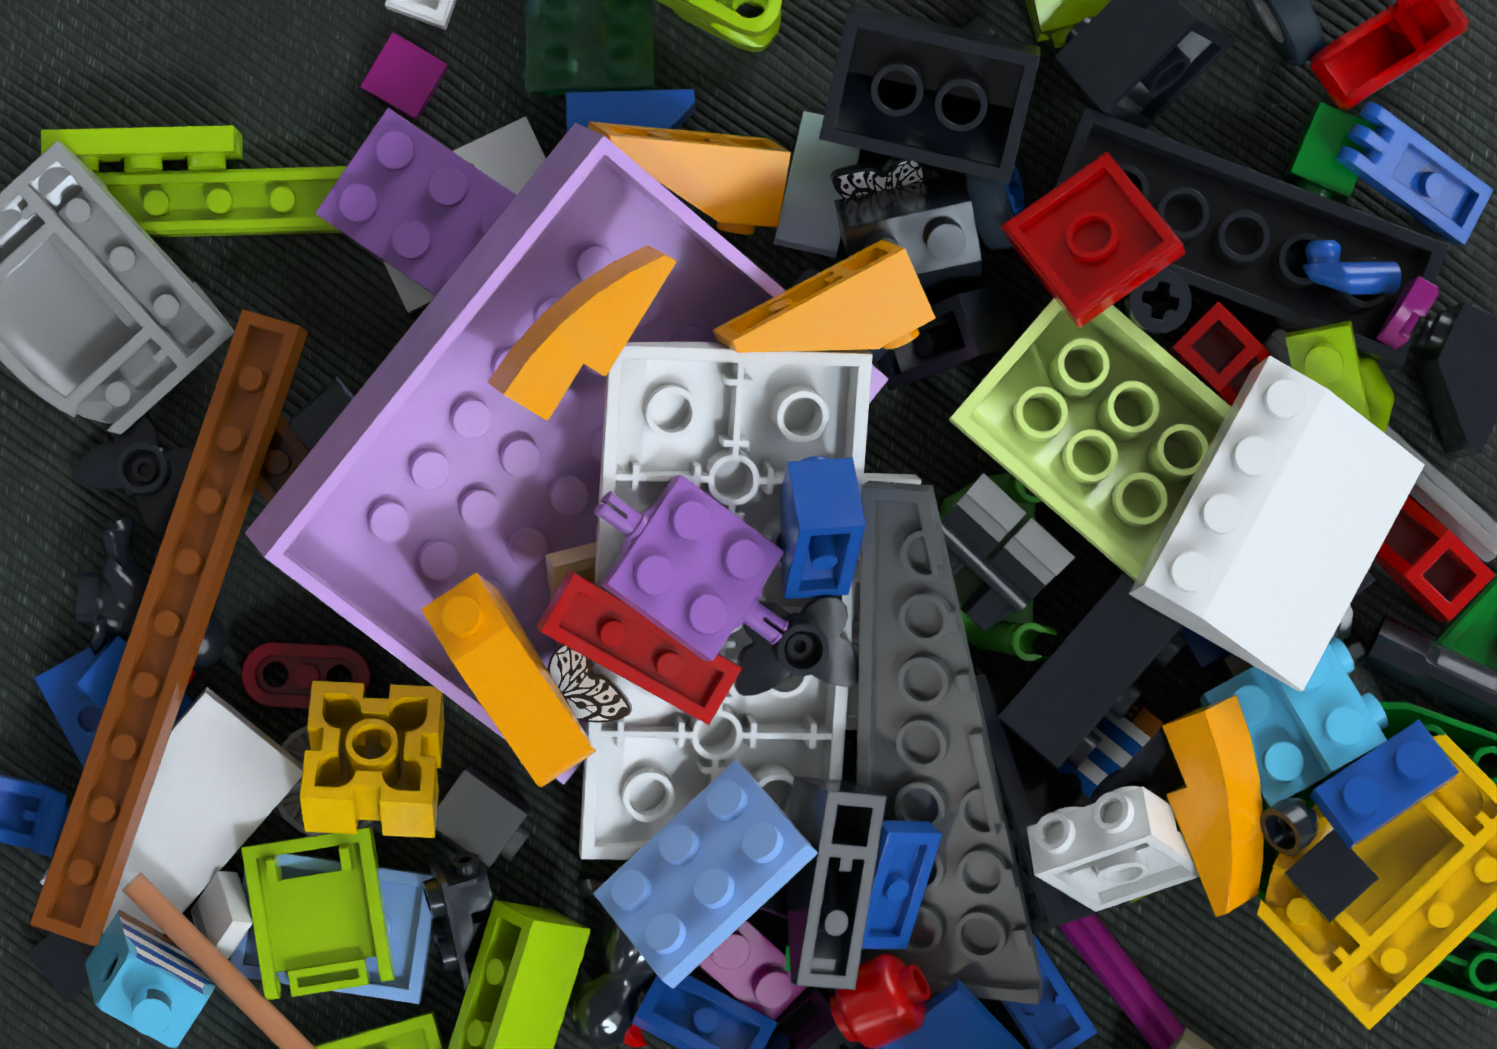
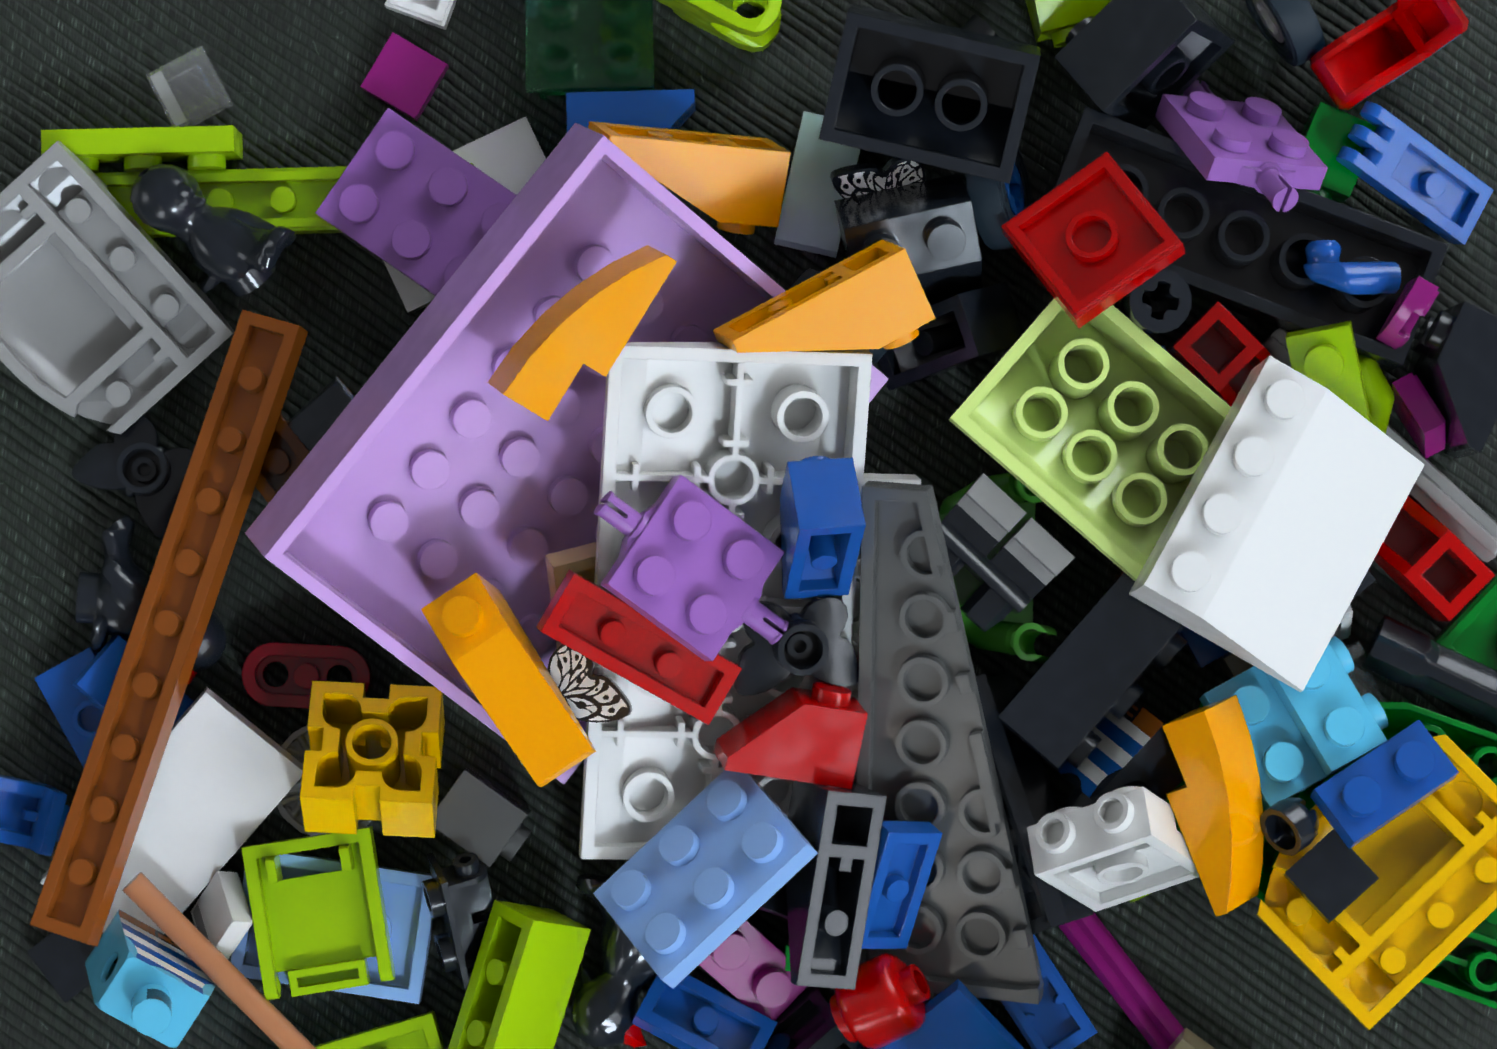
none -> black animal [130,164,296,297]
none -> clear tile [146,46,234,127]
none -> red slope [713,682,868,789]
none -> medium lavender plate [1155,80,1328,212]
none -> magenta tile [1392,372,1446,459]

